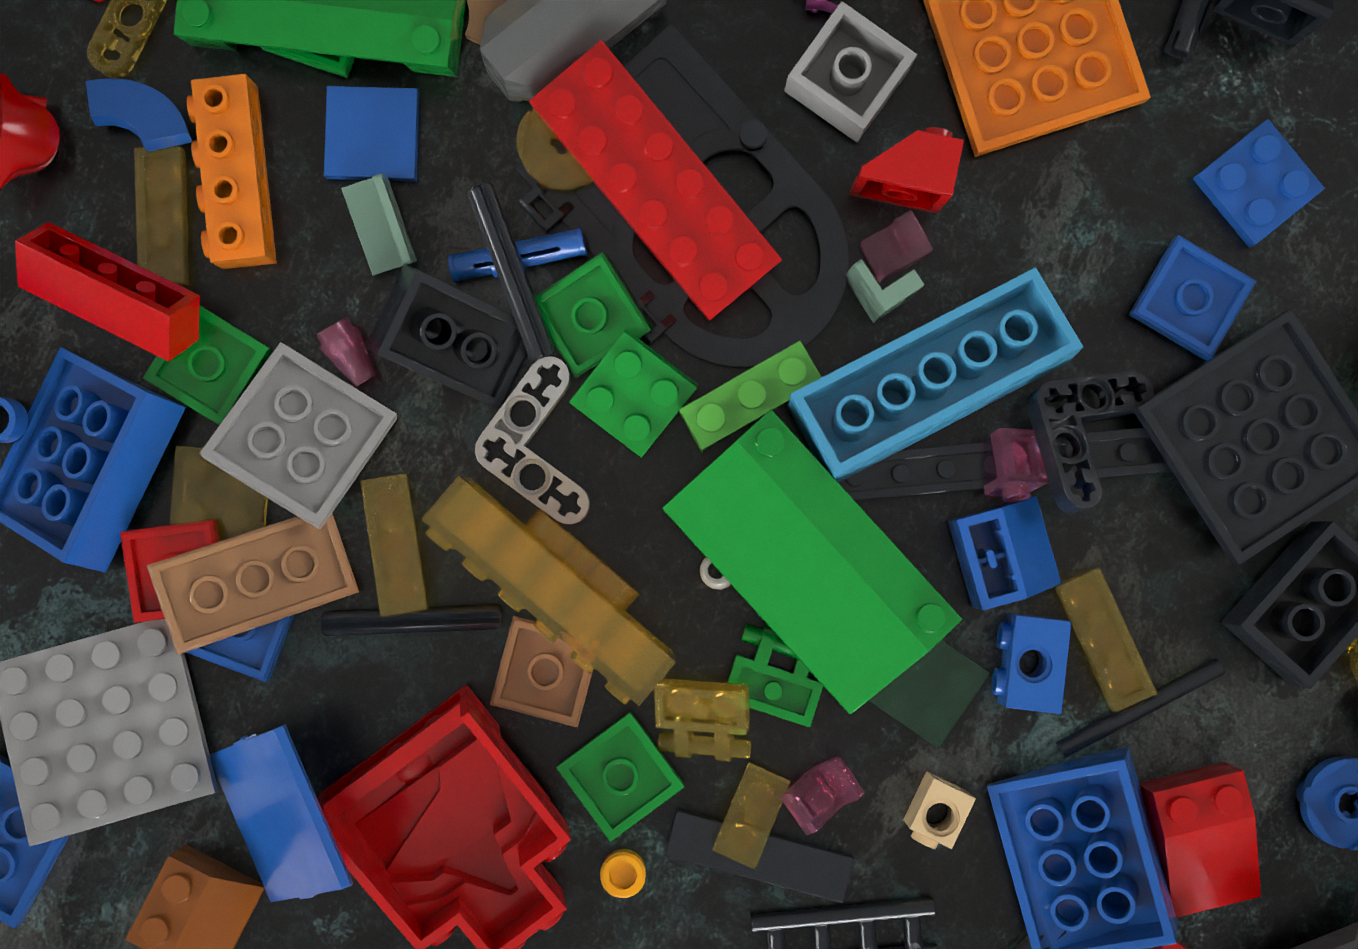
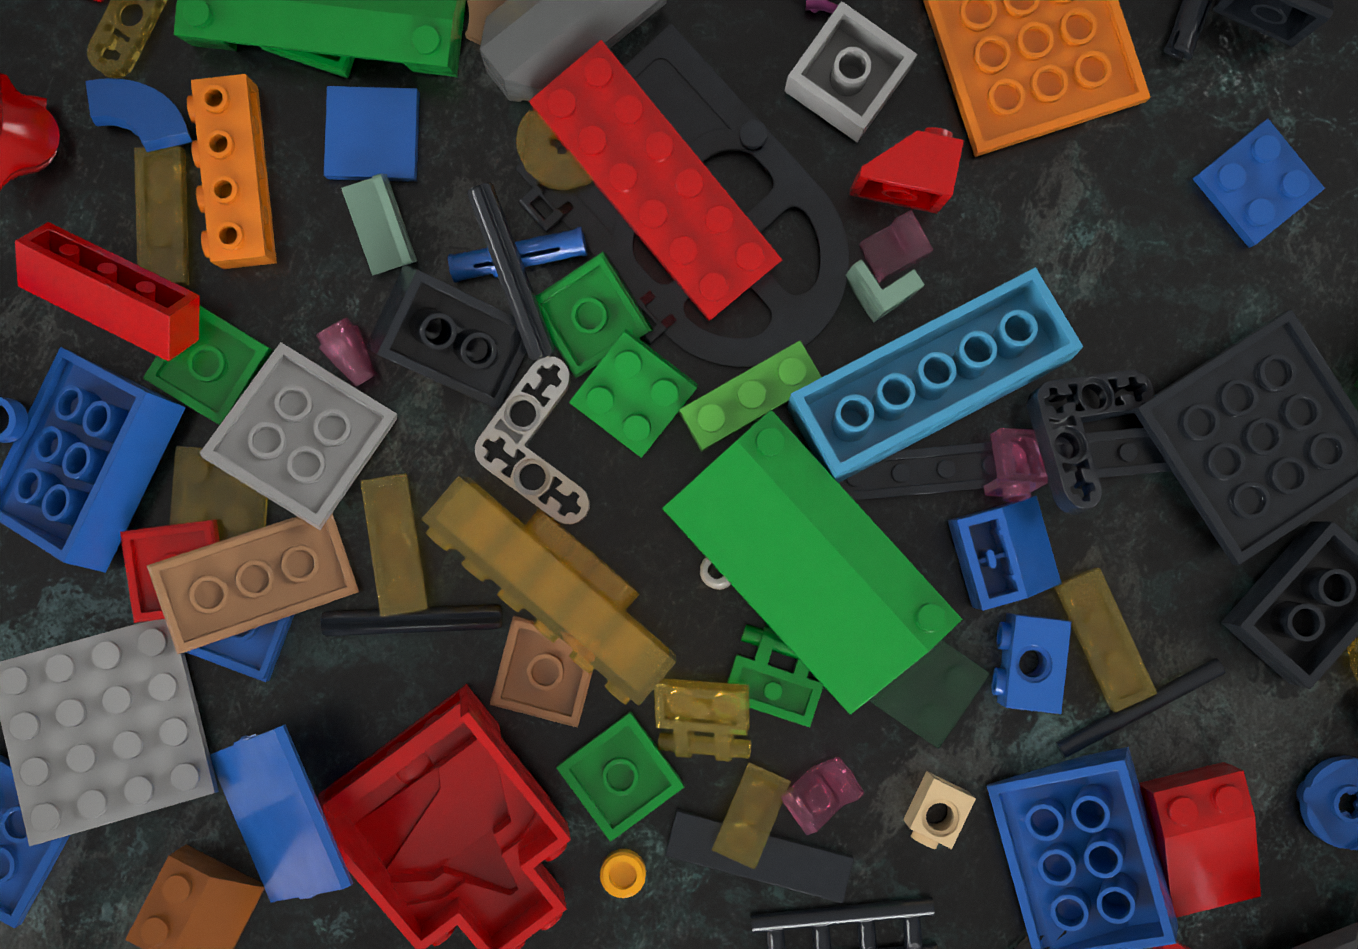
blue plate [1128,235,1257,361] -> none

